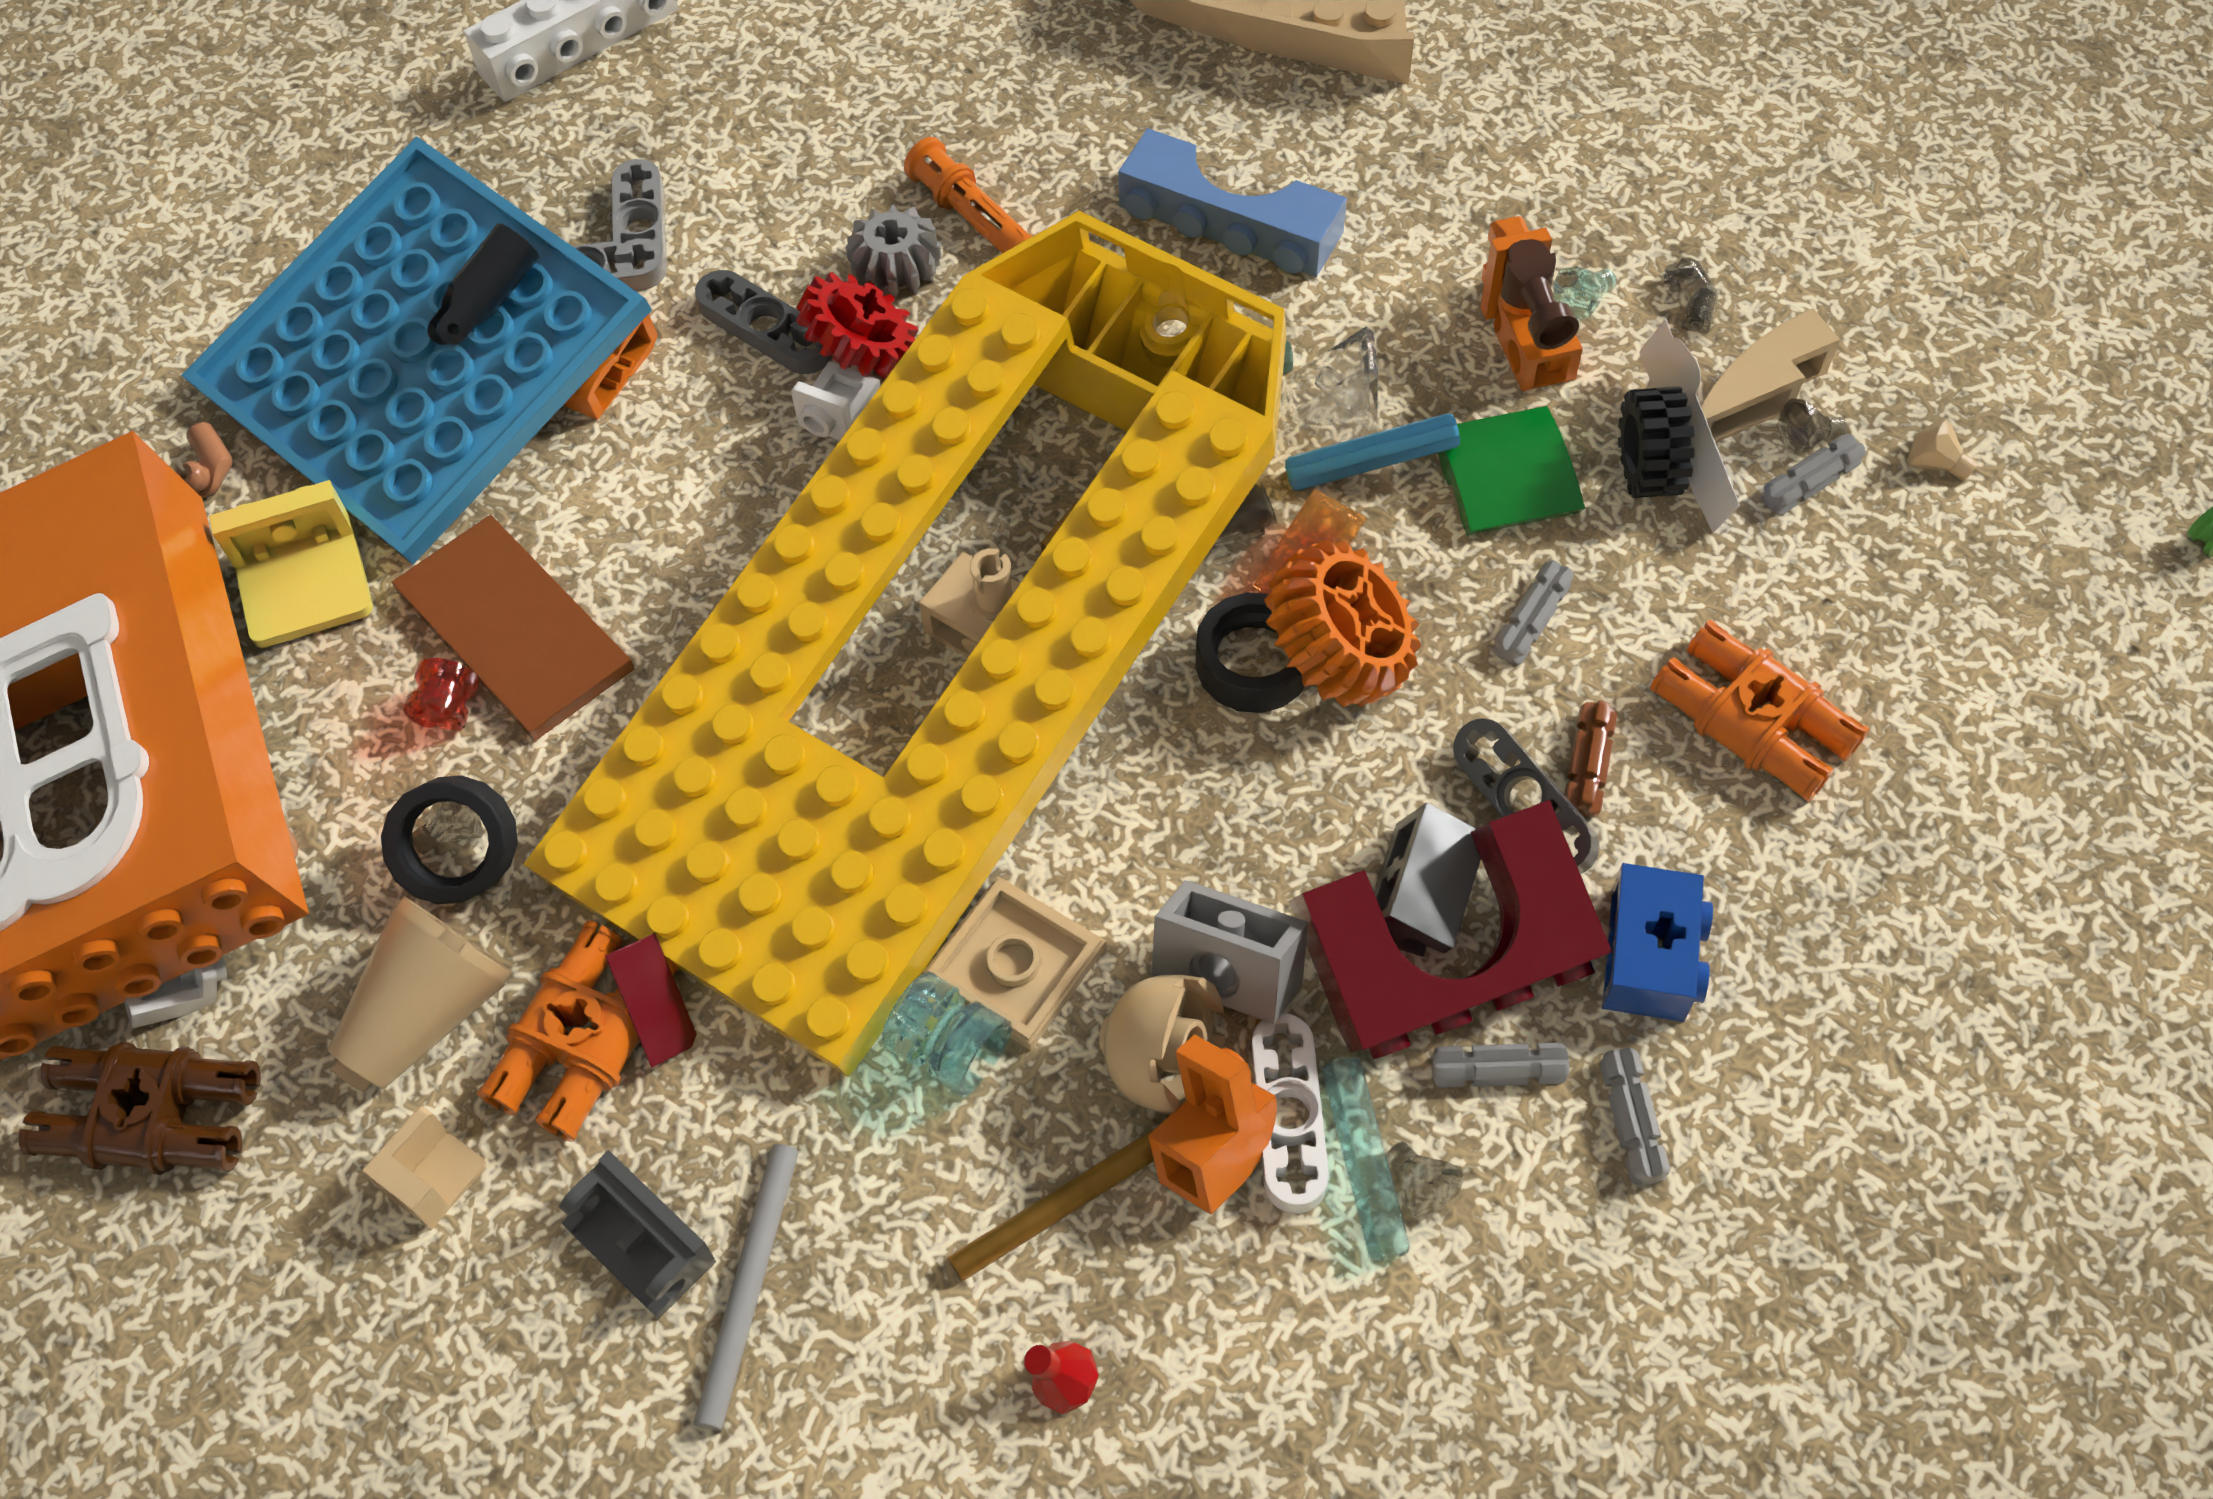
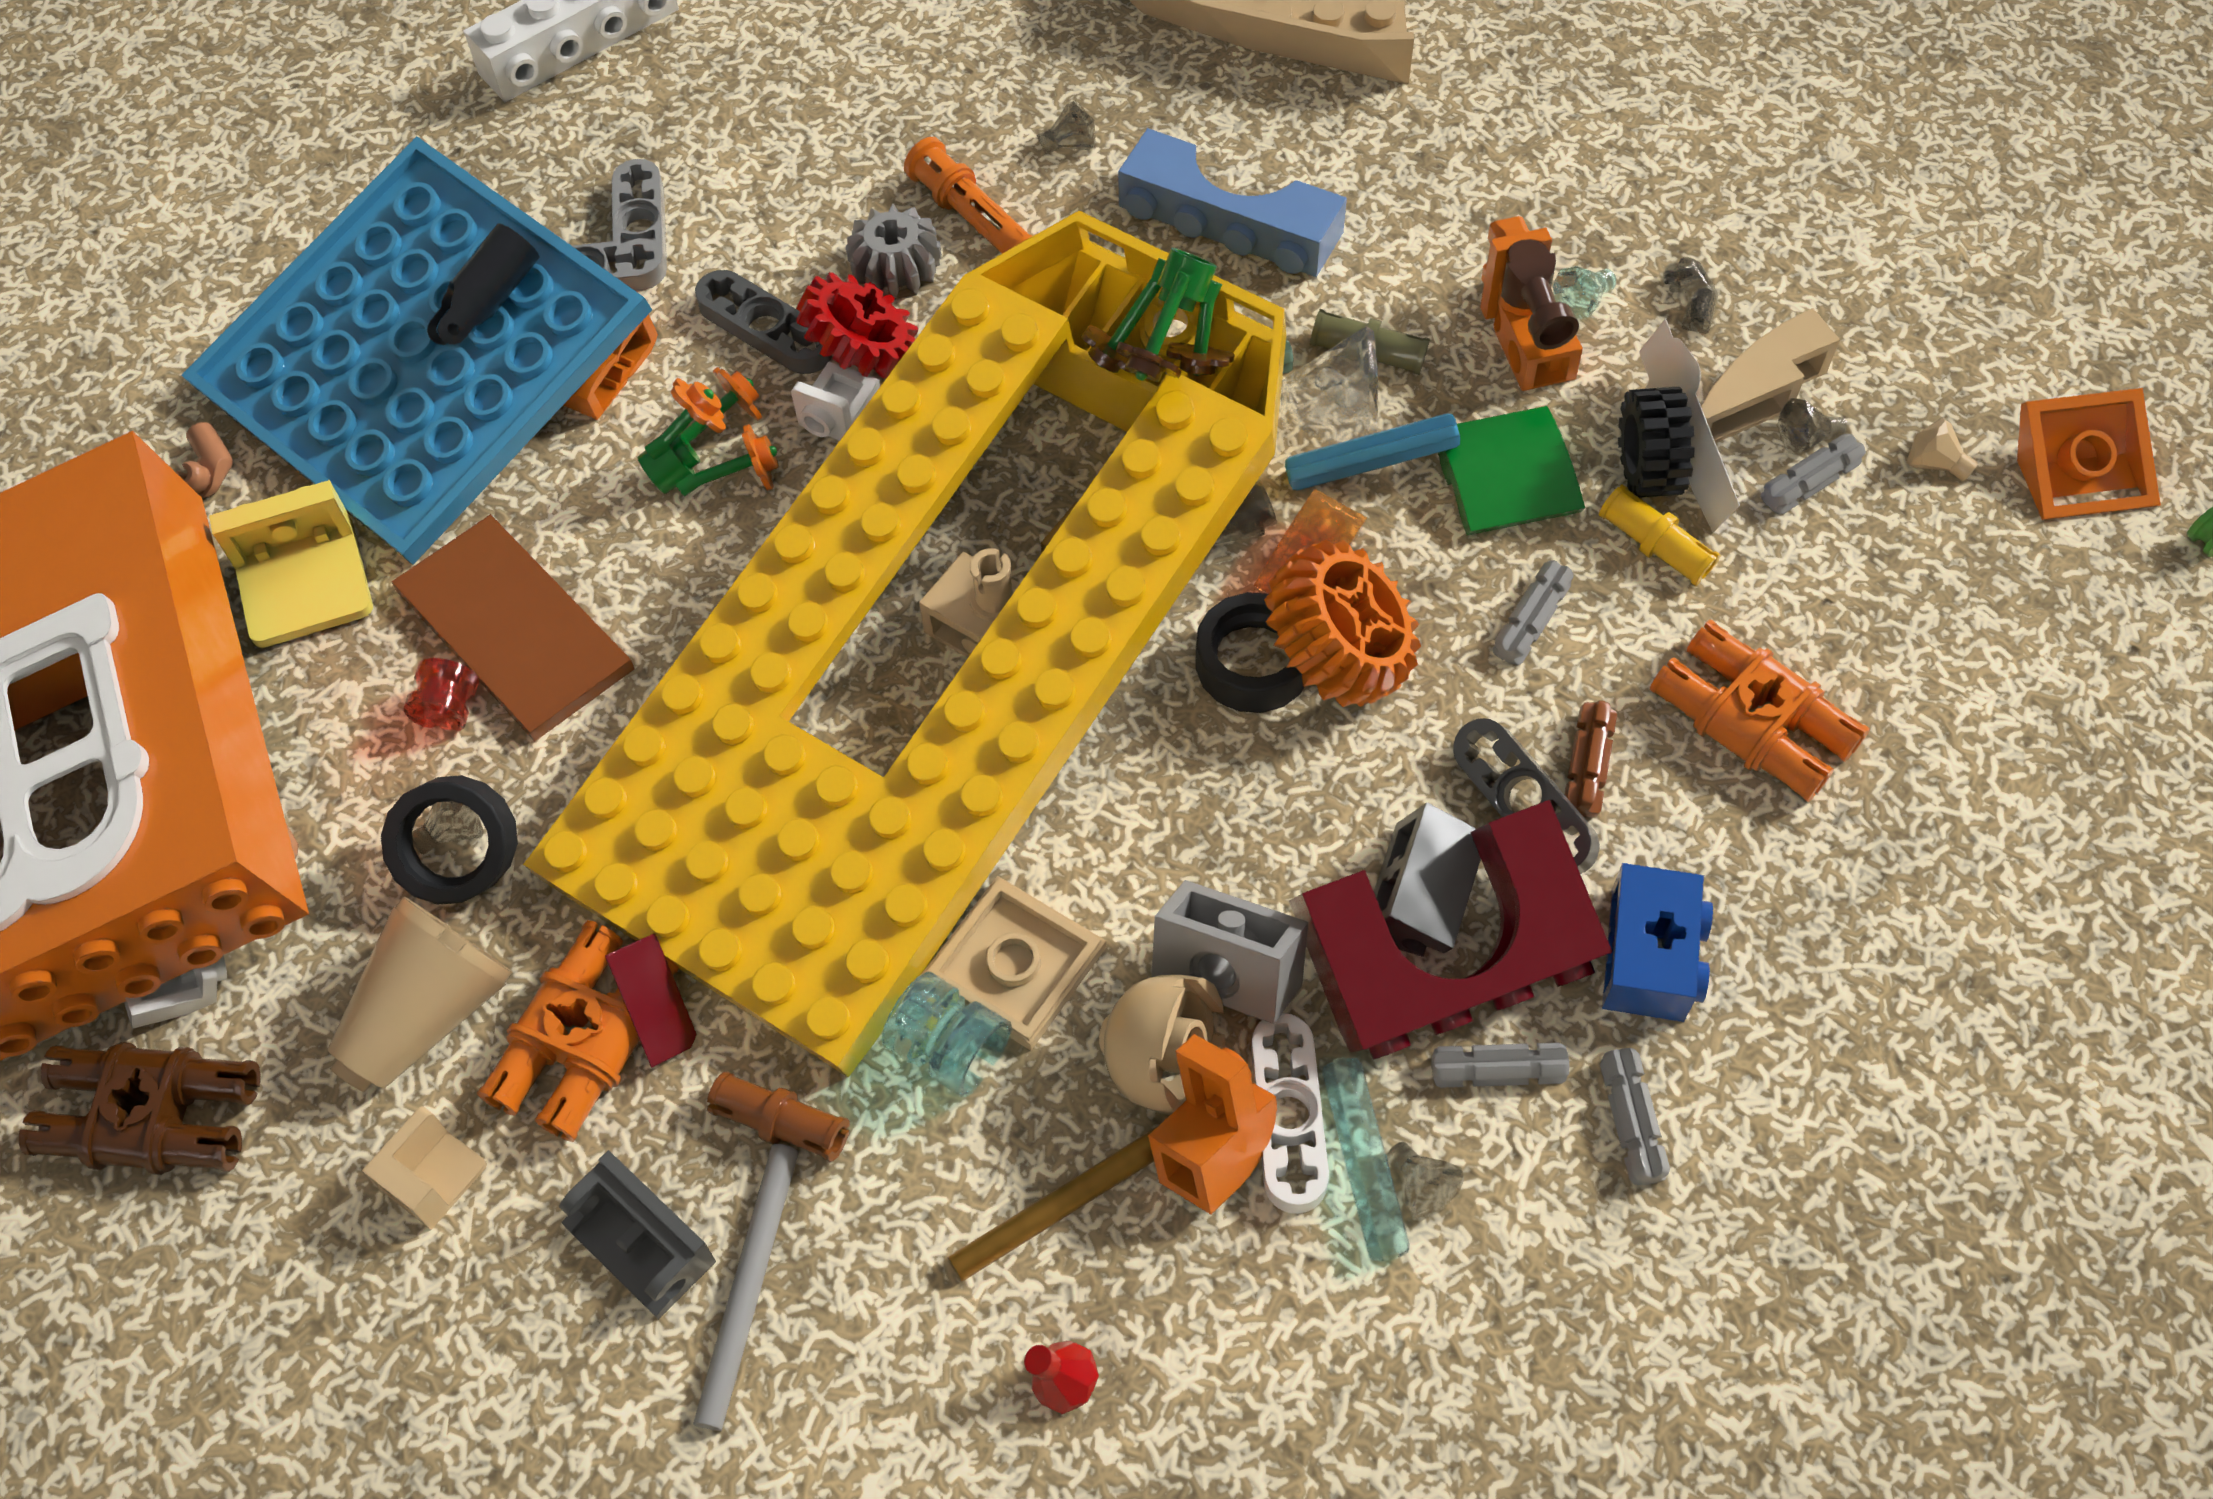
none -> plant [637,367,779,497]
none -> dark orange pin [707,1072,850,1162]
none -> clear smoke rock [1037,100,1096,154]
none -> plant [1081,248,1235,382]
none -> olive pin [1310,309,1430,375]
none -> yellow pin [1598,484,1721,586]
none -> orange slope [2017,388,2161,520]

